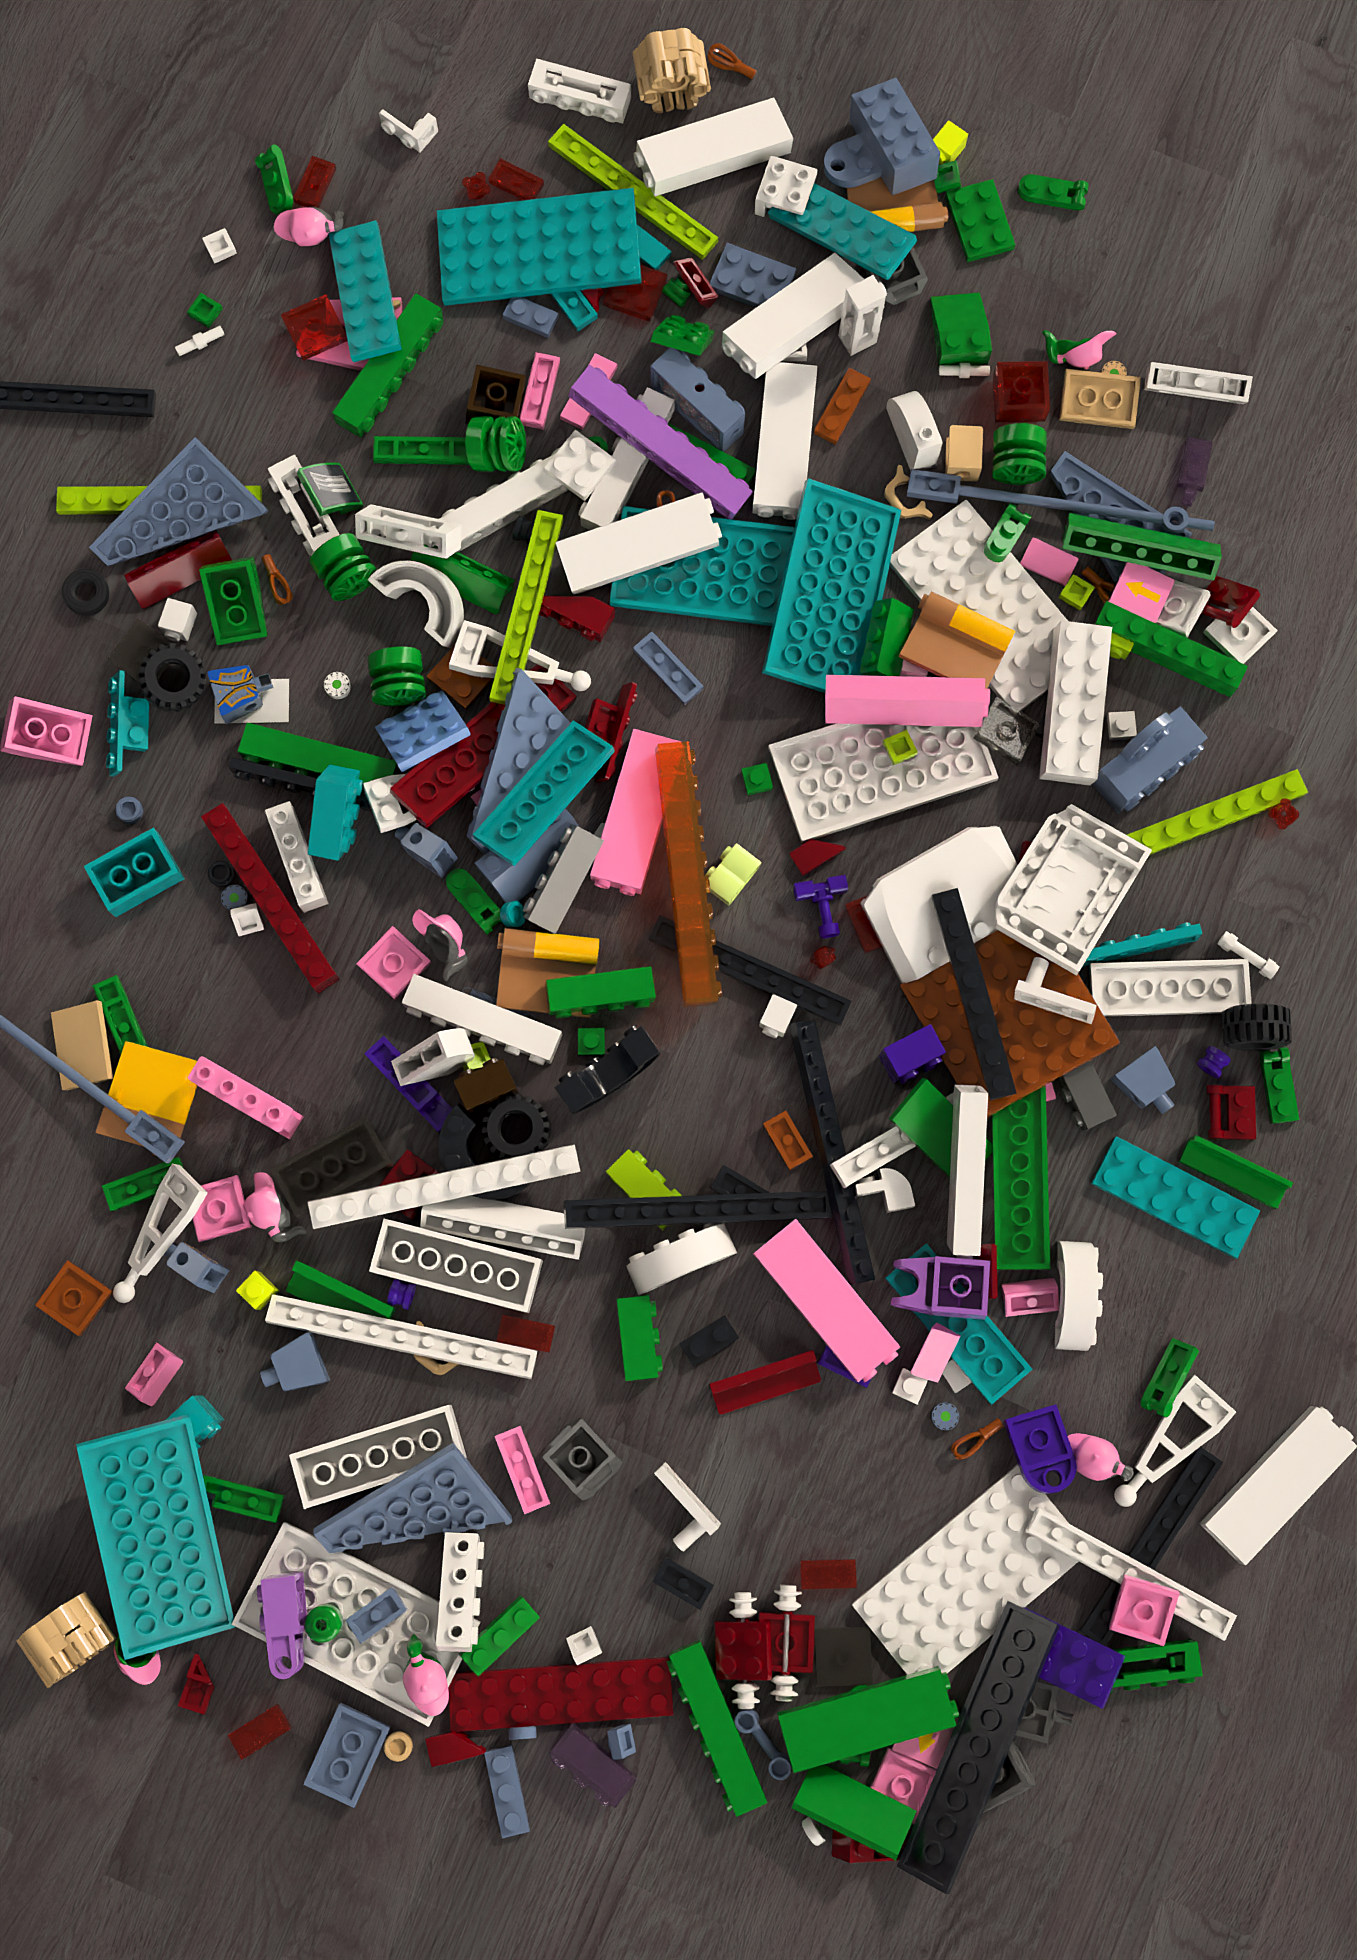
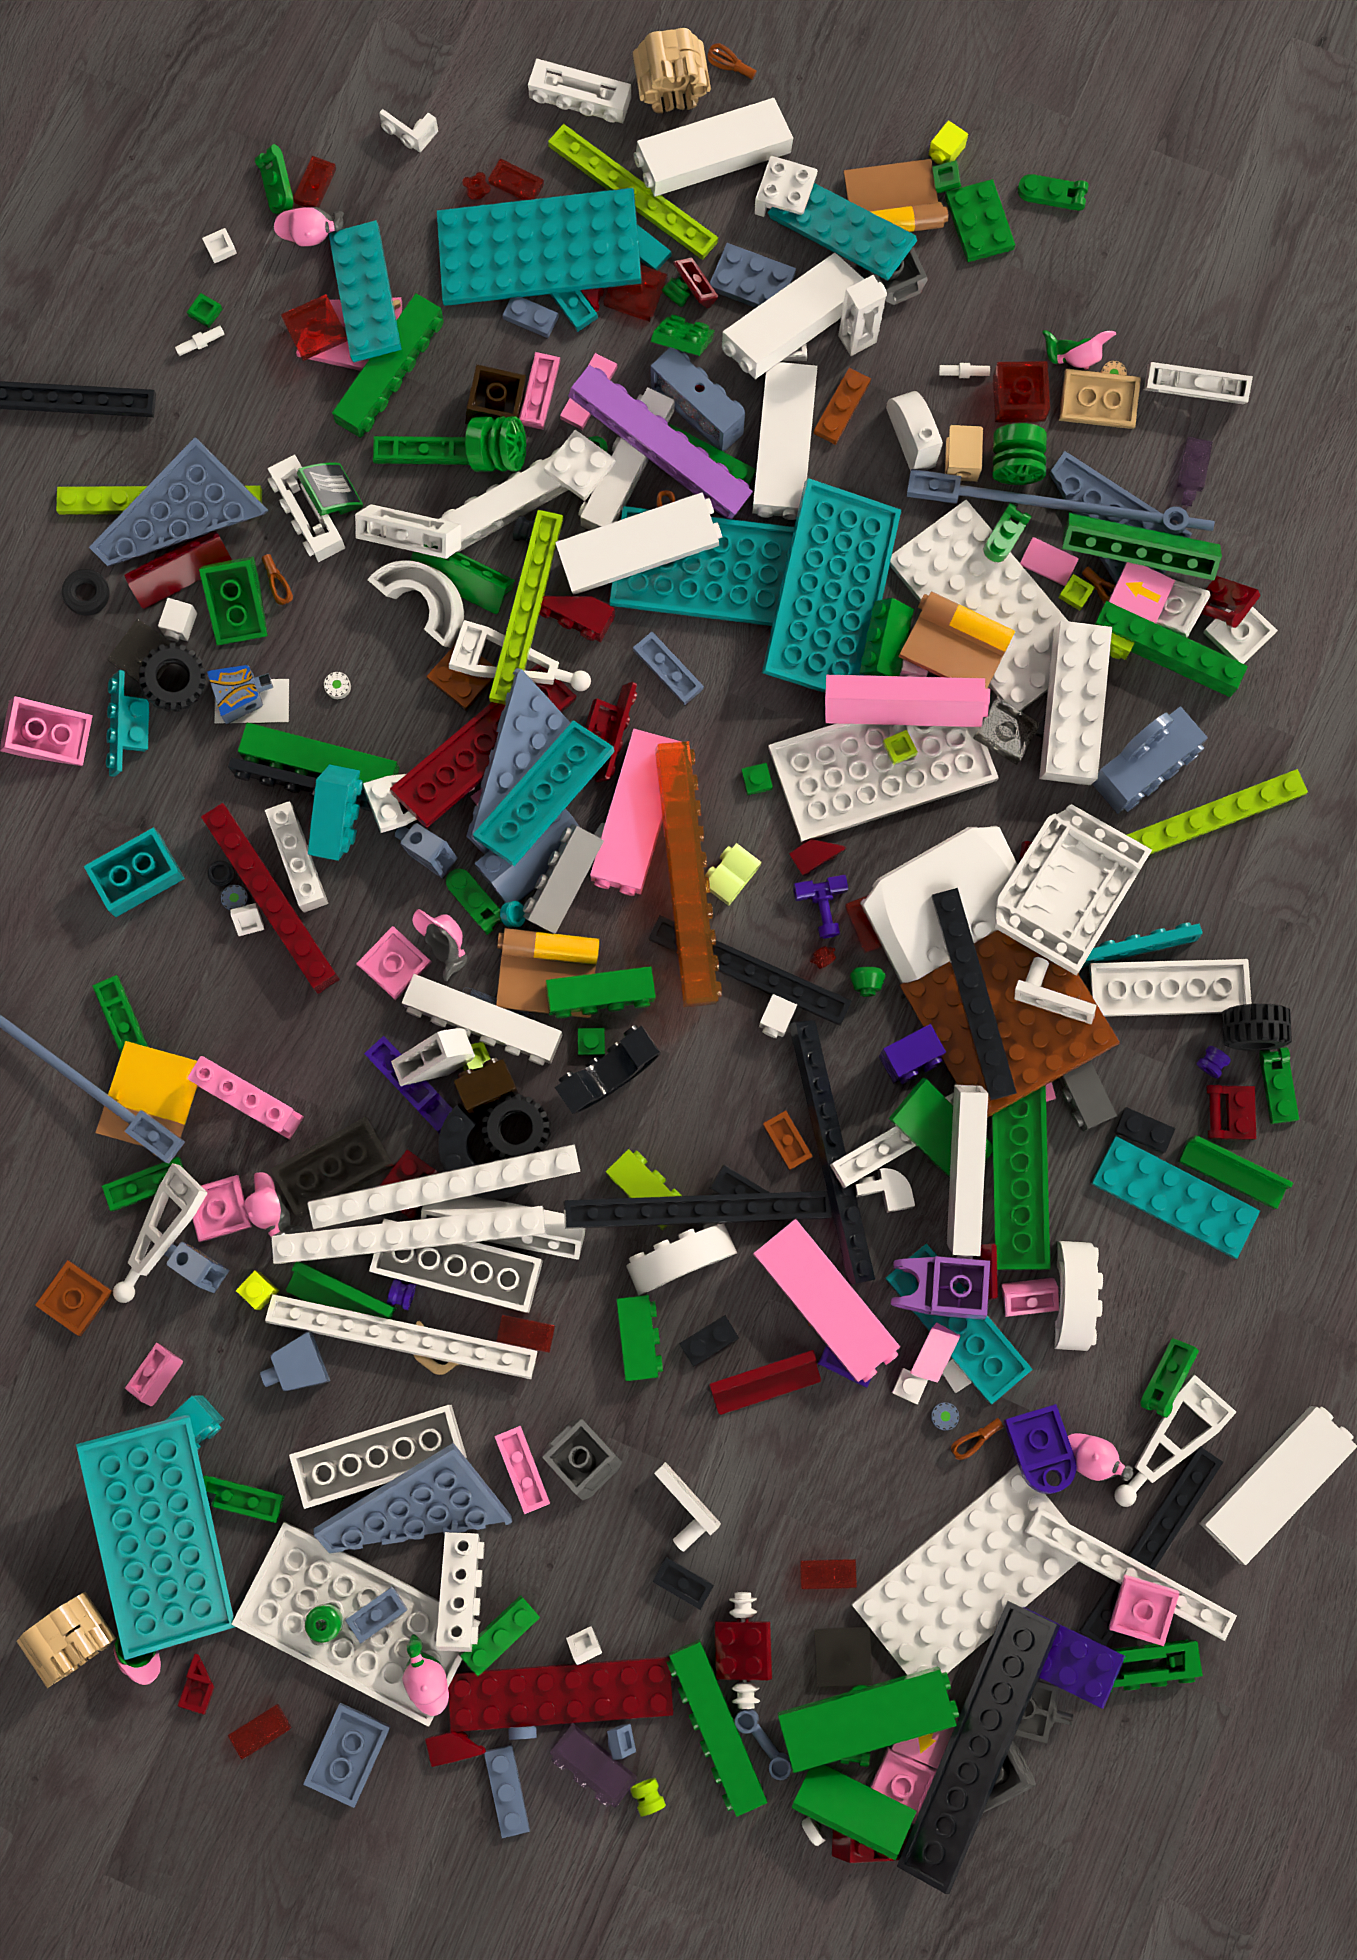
tan tile [51,1001,113,1090] -> none
sand blue tile [115,797,143,824] -> none
medium lavender brick [257,1571,307,1679] -> none
green wheel [309,533,377,602] -> none
green wheel [367,647,426,706] -> none
medium blue plate [375,690,471,772] -> none
tan tile [384,1731,413,1762] -> none
dark red plate [759,1585,815,1701] -> none
sand blue brick [824,78,940,196] -> none
tan helmet [884,465,933,520] -> none
green slope [930,292,992,368] -> none
white plate [1107,711,1137,740] -> none
sand blue torso [1110,1046,1176,1114] -> none
white bar [1217,931,1280,979] -> none
clear red plate [1268,798,1299,829] -> none
none -> white plate [272,1206,546,1264]
none -> lime wheel [630,1778,666,1817]
none -> green cone [850,967,886,997]
none -> black plate [1115,1107,1175,1154]

